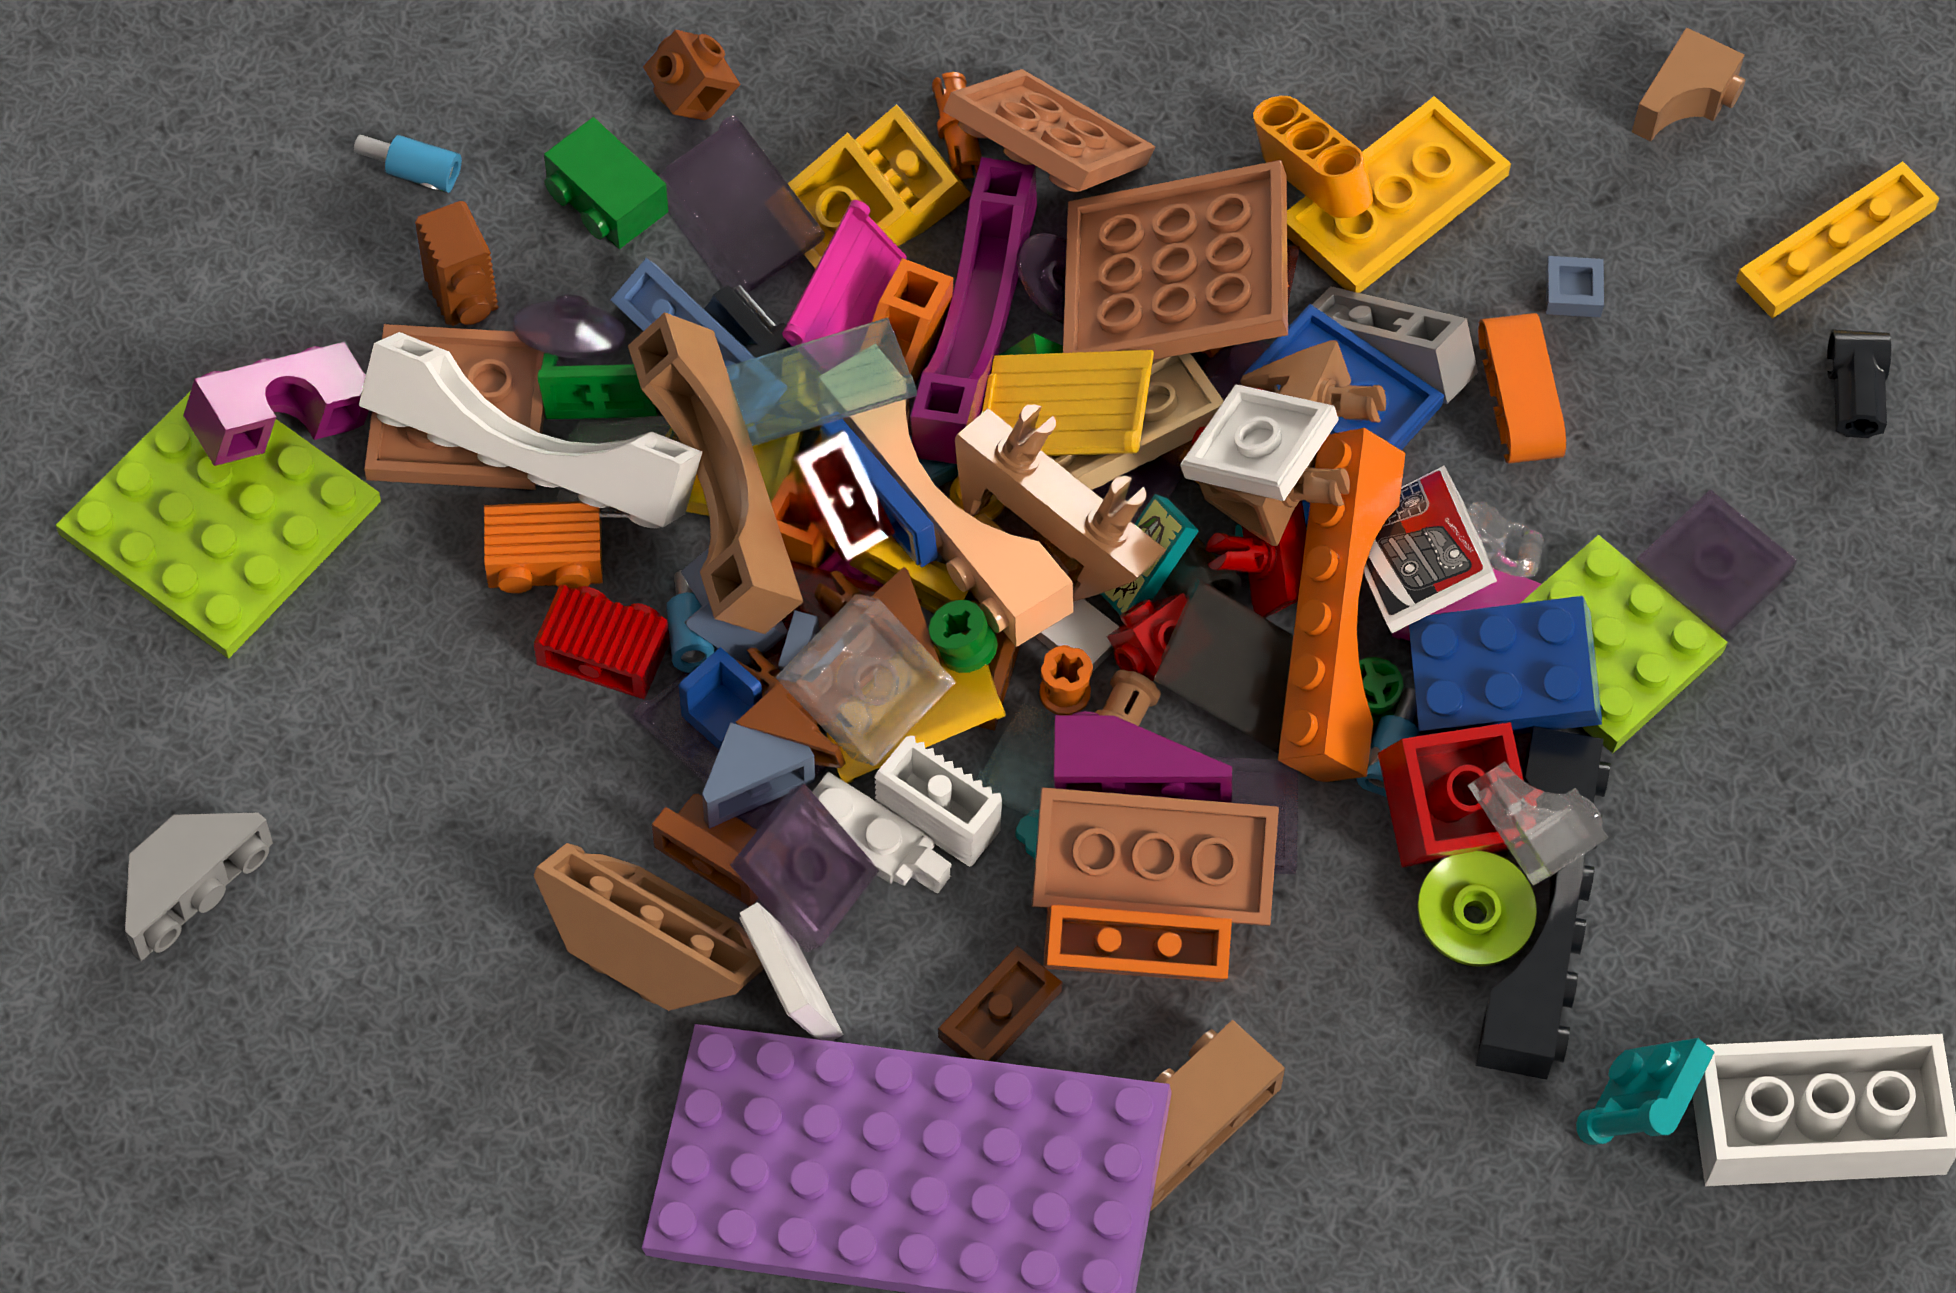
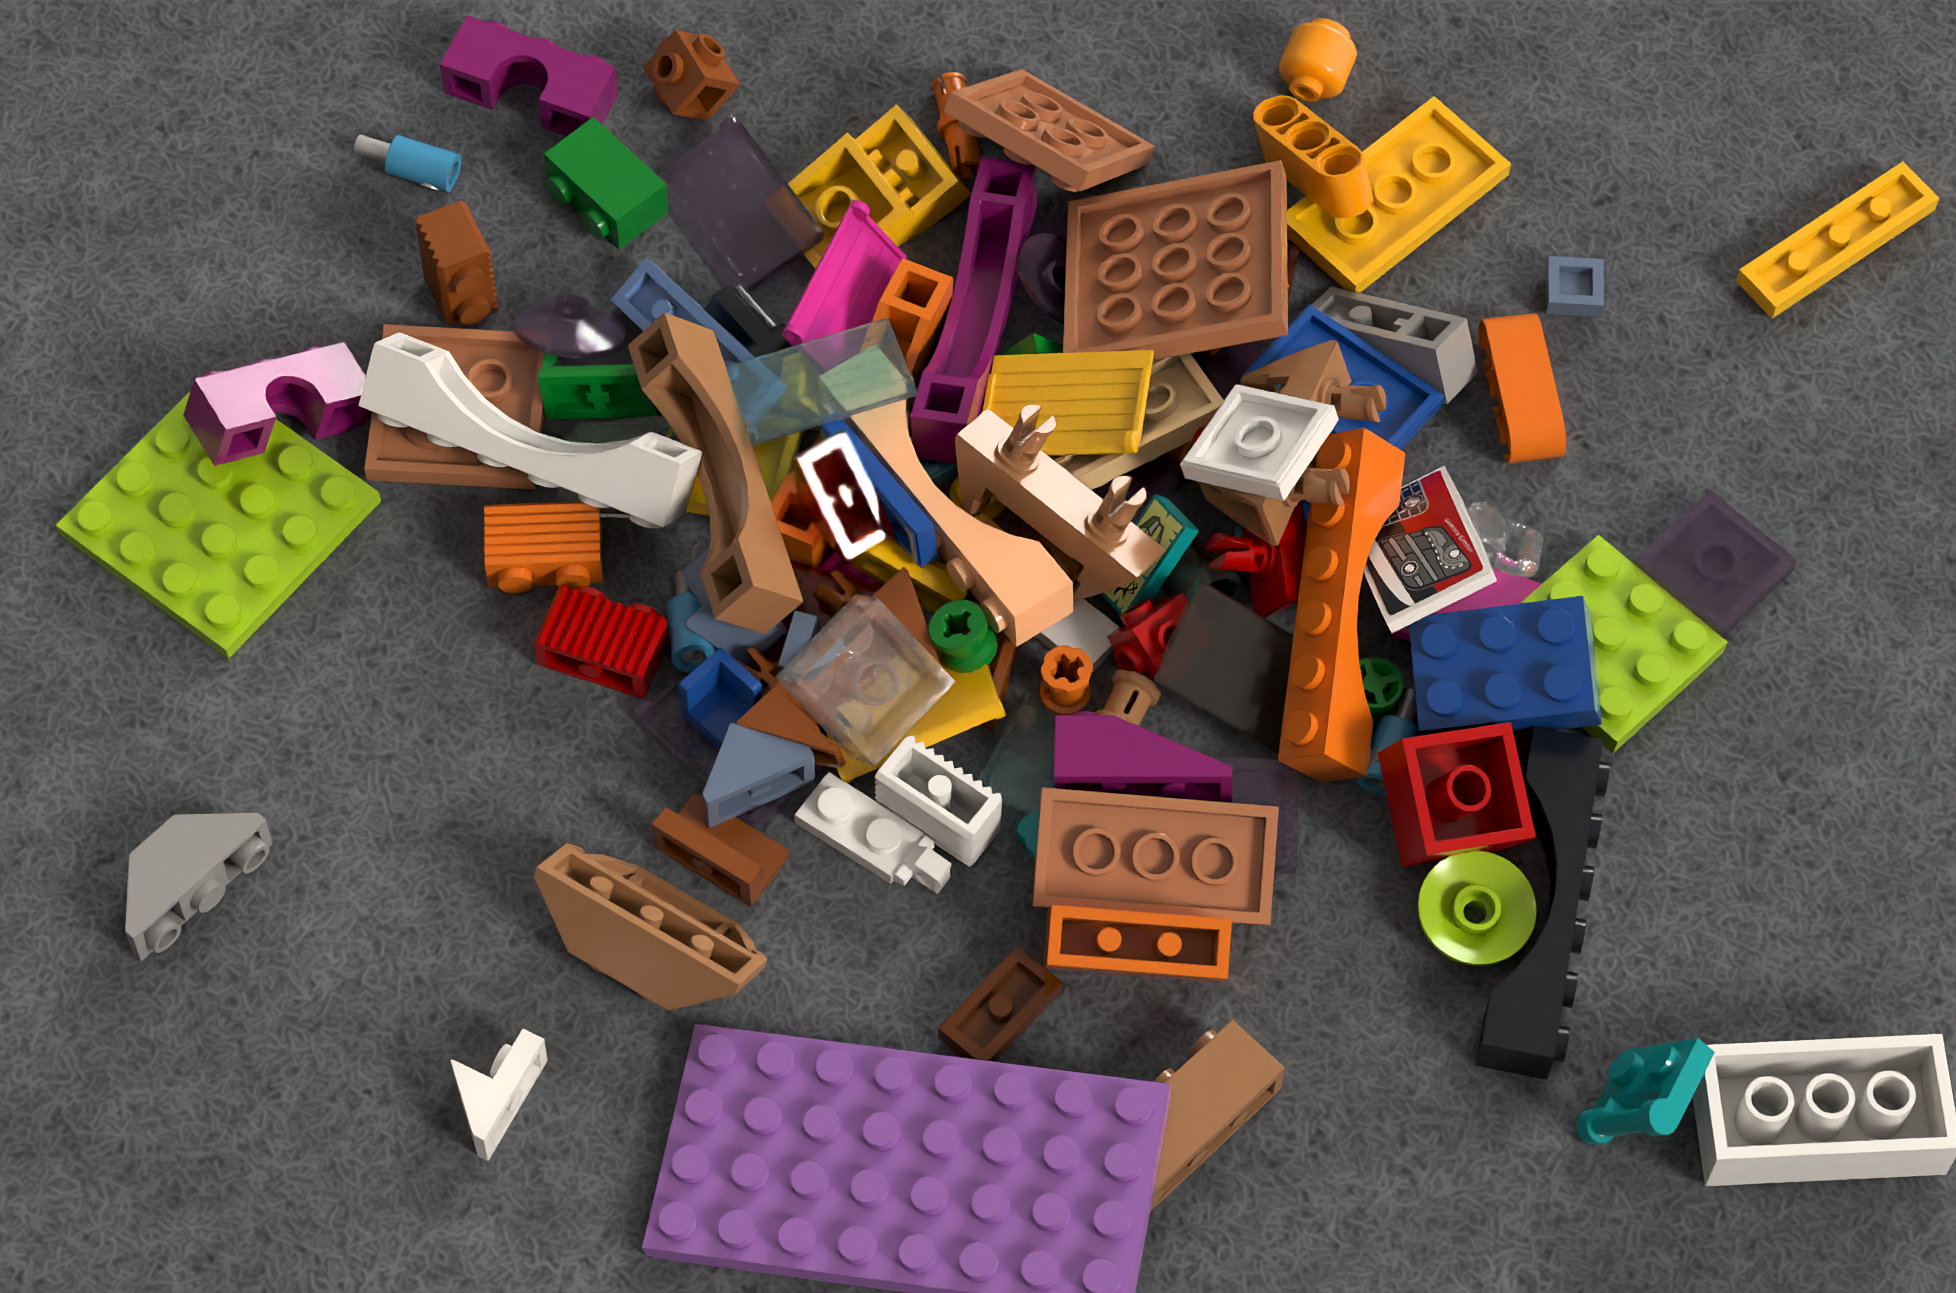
clear purple plate [730,783,879,952] -> none
white tile [739,902,843,1041] -> none
clear arch [1468,762,1608,885] -> none
medium nougat arch [1632,27,1746,141] -> none
black piece [1827,329,1891,438] -> none
none -> magenta arch [440,15,618,136]
none -> white slope [450,1029,548,1161]
none -> light orange head [1278,18,1357,102]

